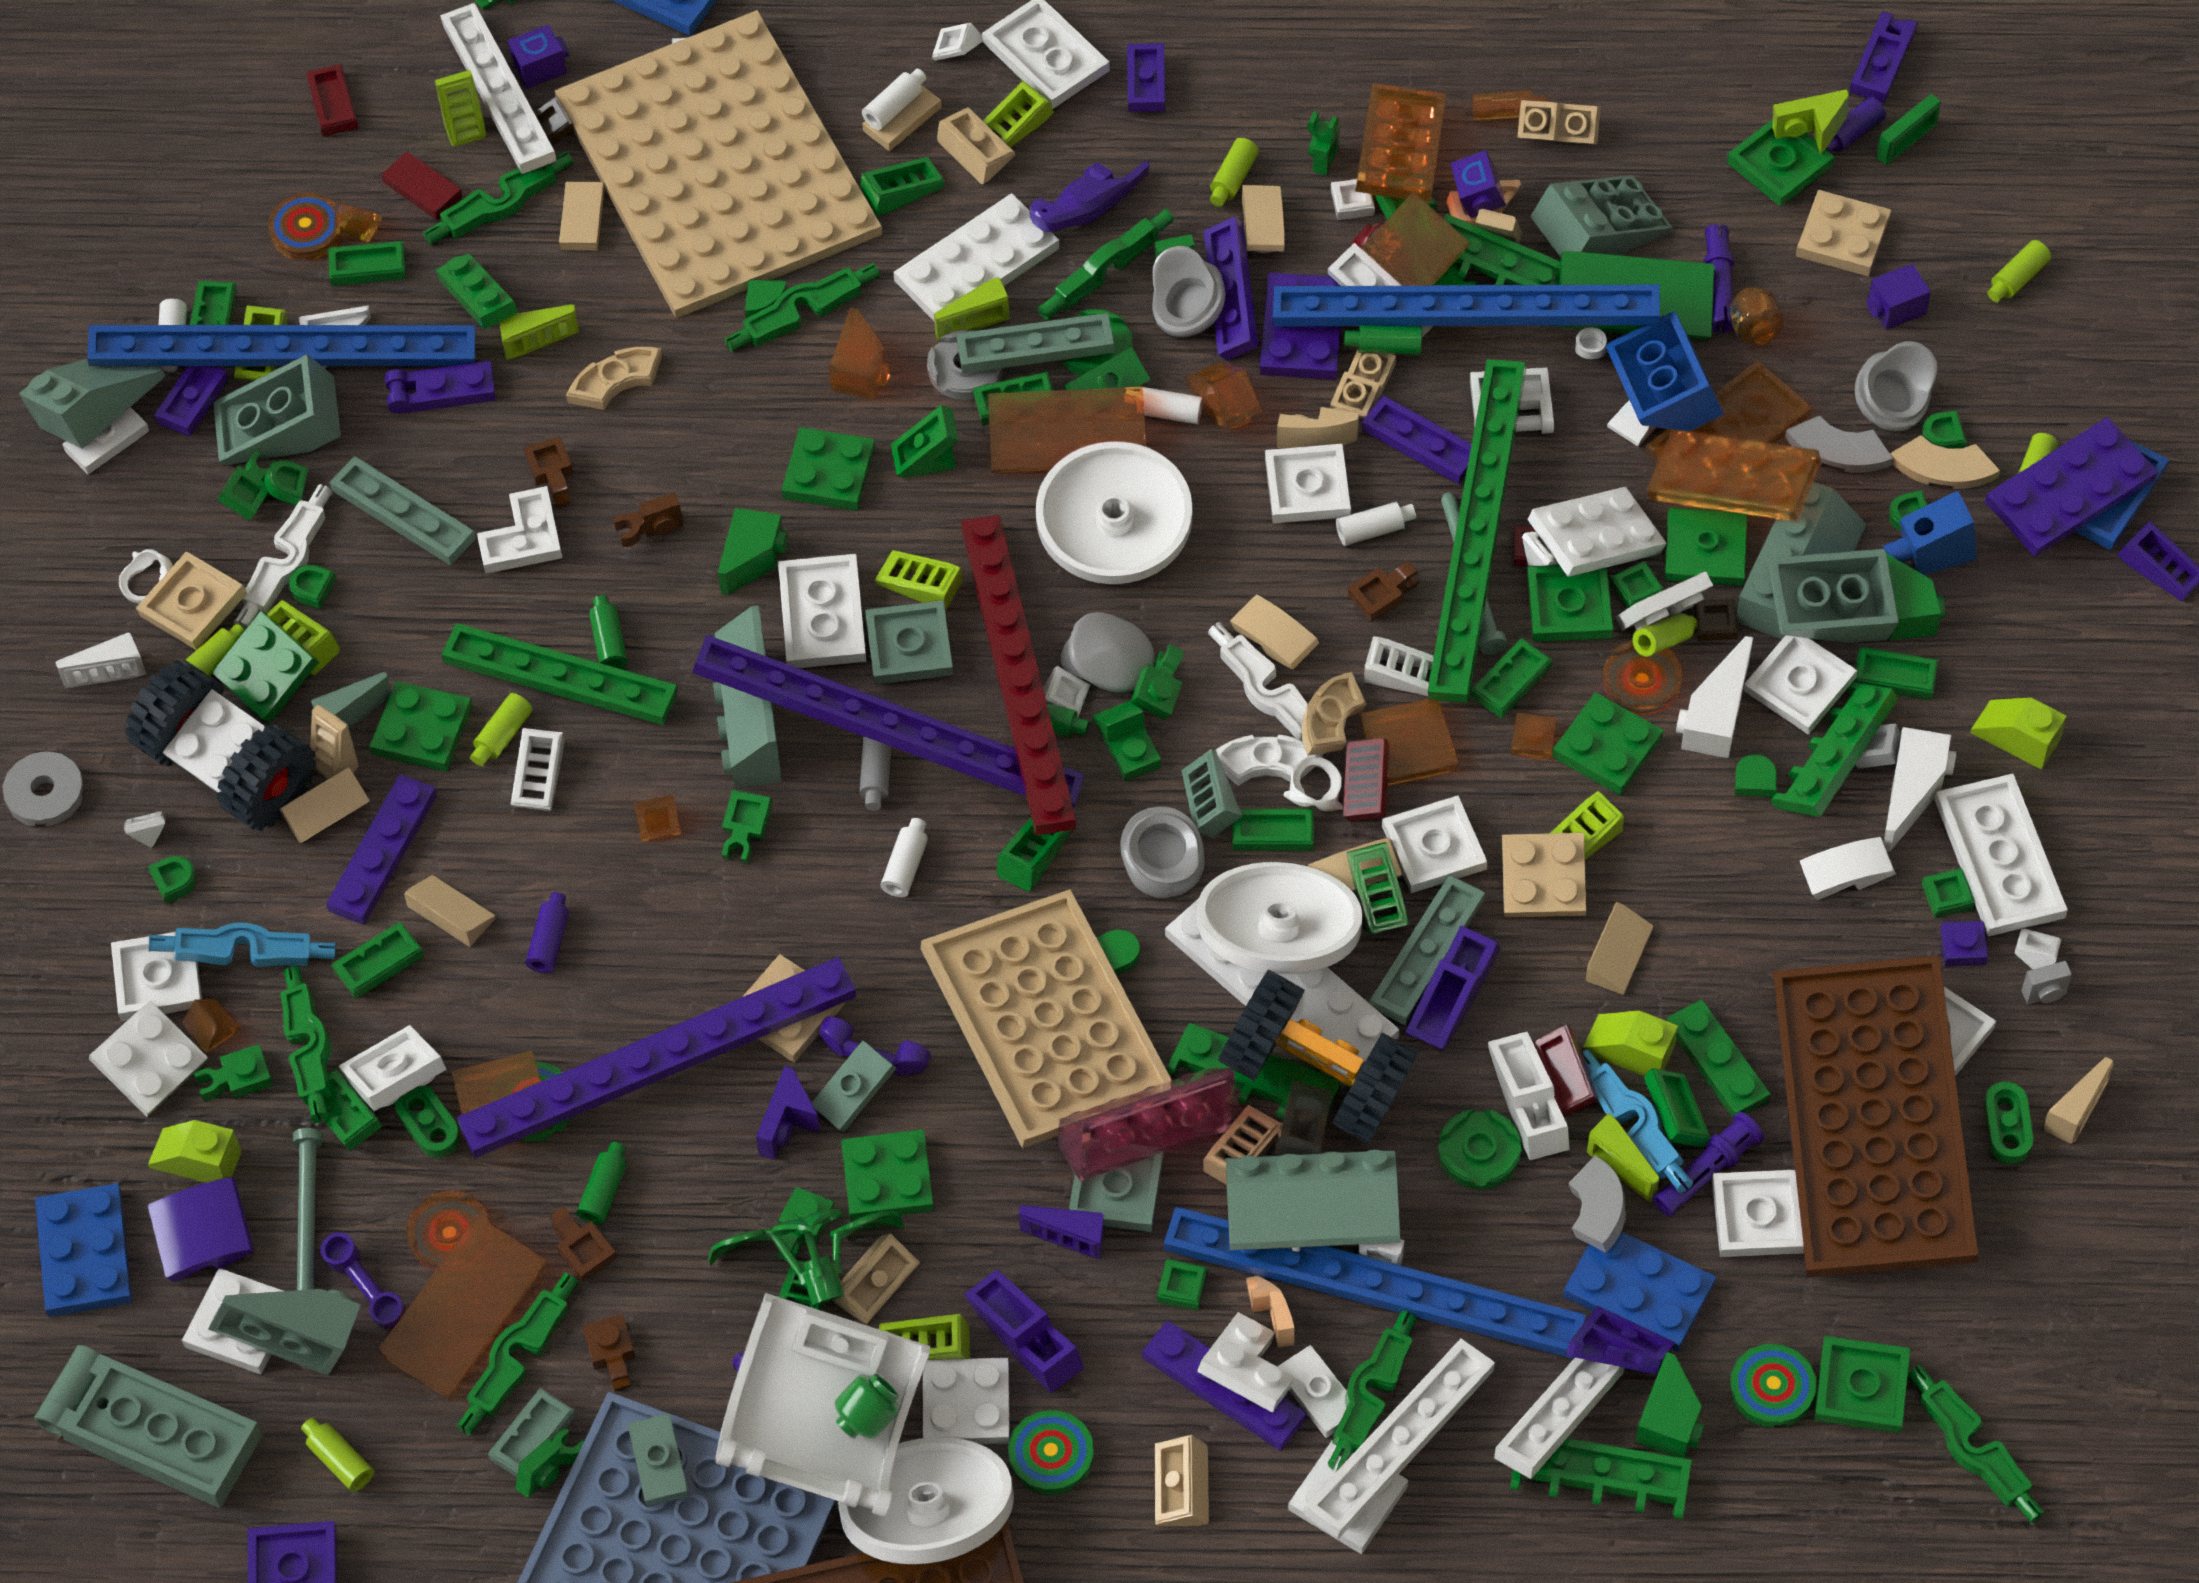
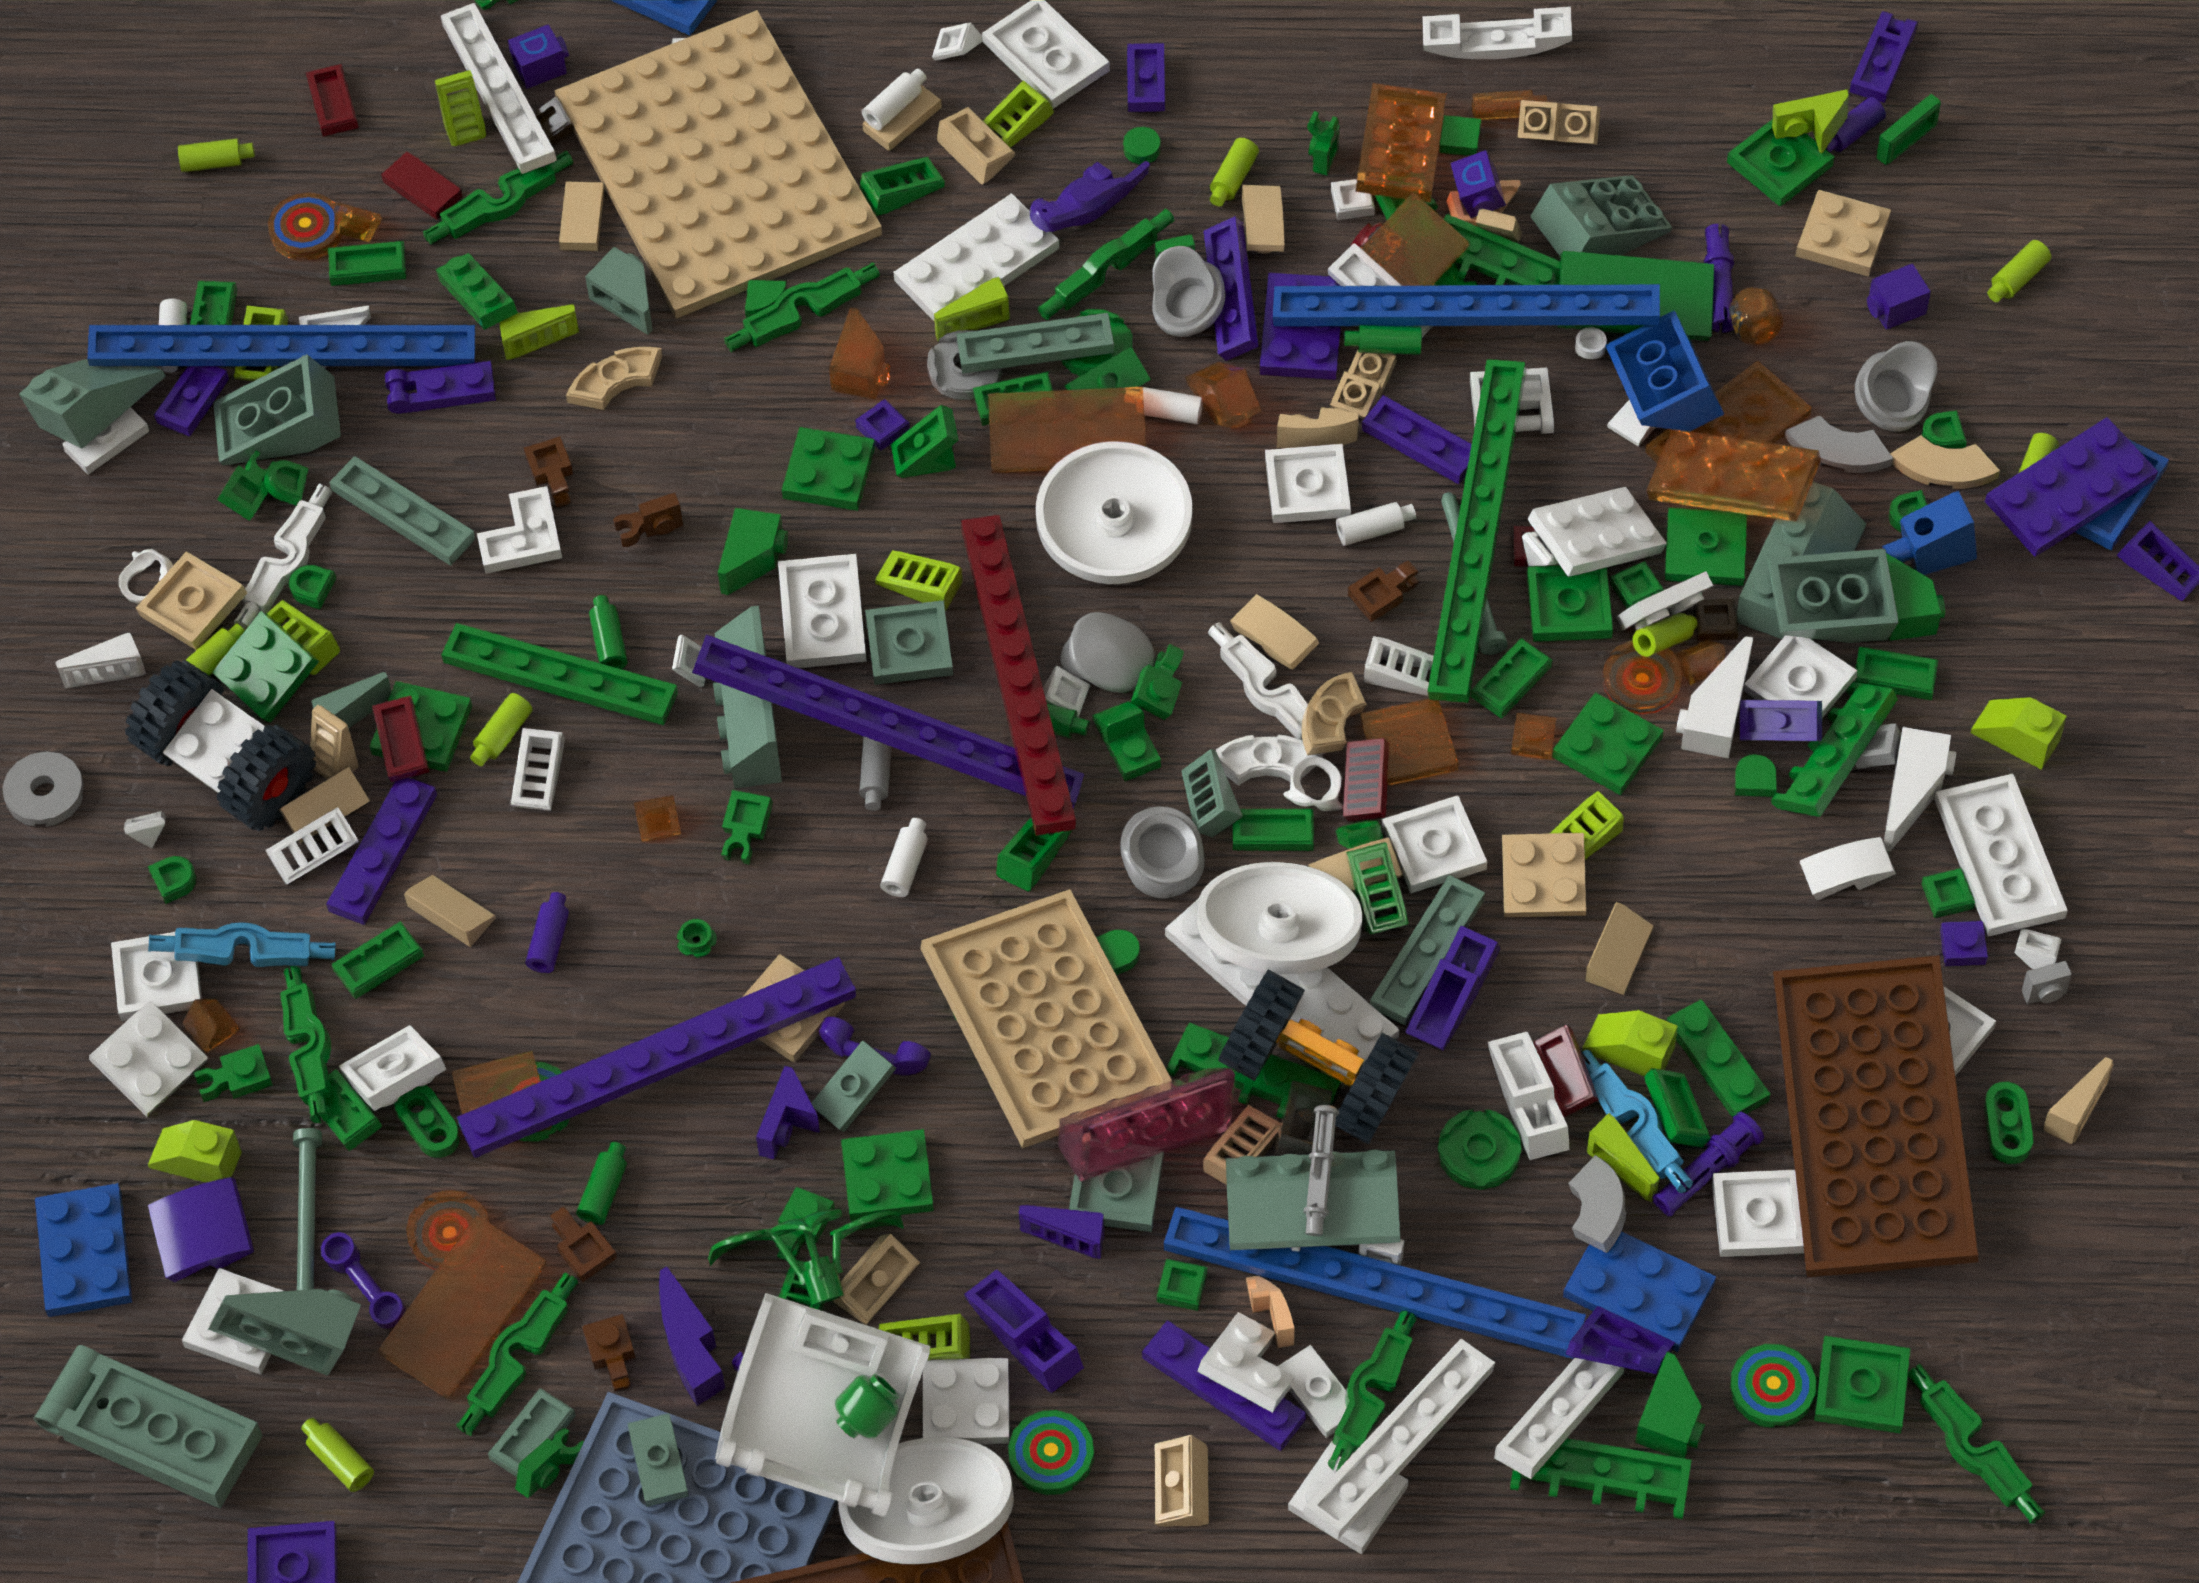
none -> lime cylinder [178,138,255,172]
none -> white slope [265,807,359,885]
none -> dark red tile [372,696,430,782]
none -> sand green slope [585,247,653,335]
none -> dark purple slope [659,1266,725,1406]
none -> white slope [672,634,705,688]
none -> green plate [677,919,717,958]
none -> dark purple tile [855,399,910,451]
none -> green tile [1123,127,1161,165]
none -> light grey piece [1303,1105,1339,1237]
none -> green tile [1336,821,1383,849]
none -> white slope [1422,6,1572,59]
none -> green tile [1439,115,1481,156]
none -> clear orange slope [1674,640,1725,685]
none -> dark purple plate [1740,700,1822,741]

